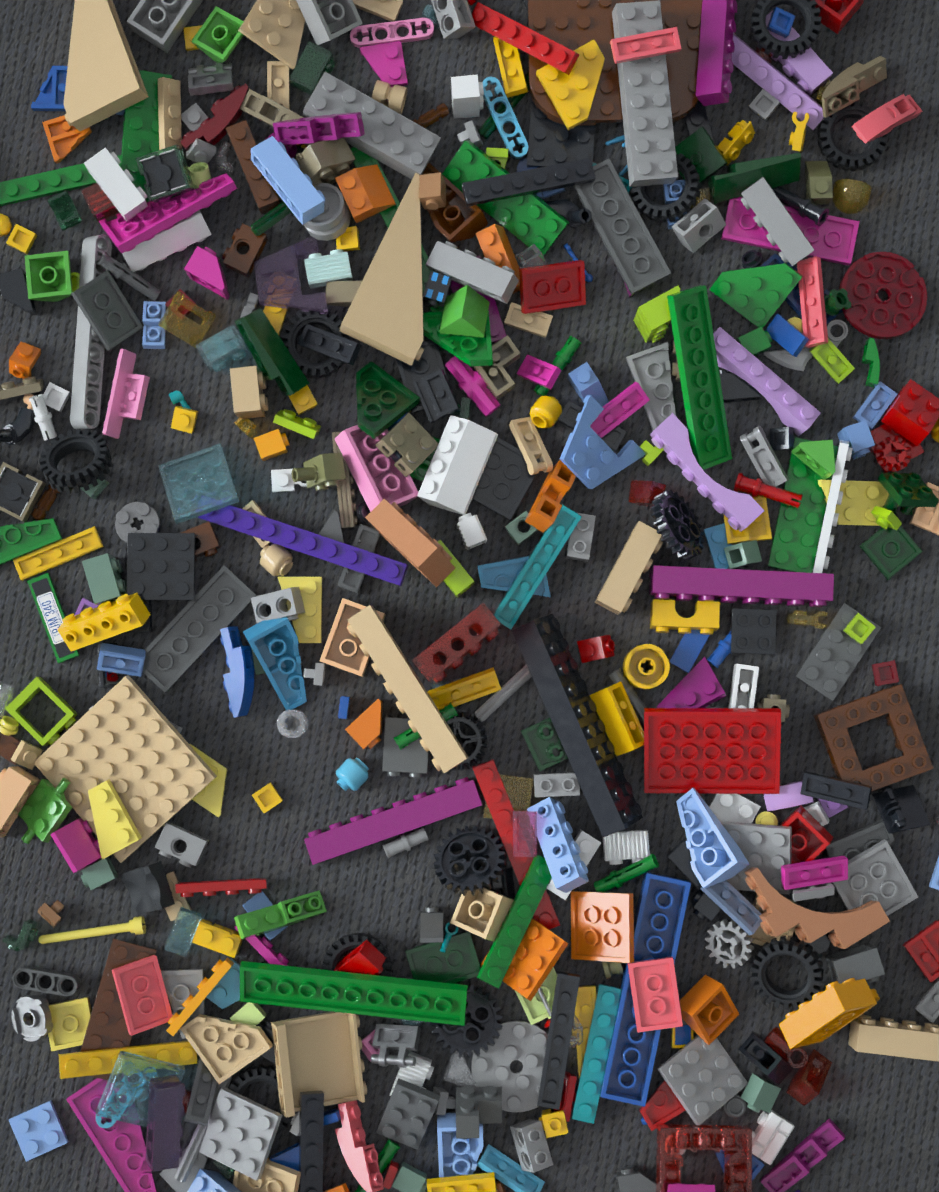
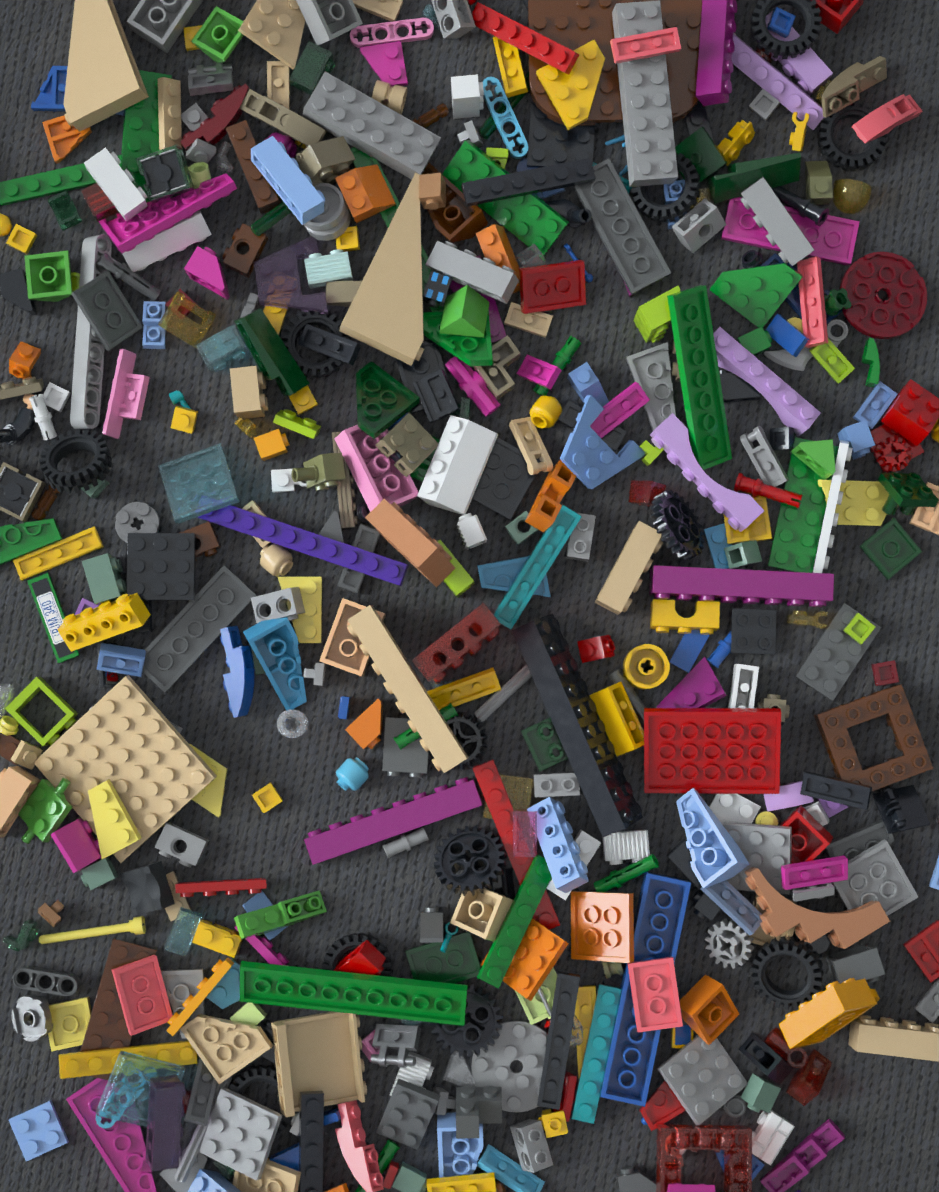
magenta slope [273,112,365,145] -> none
lime plate [871,506,902,530] -> none

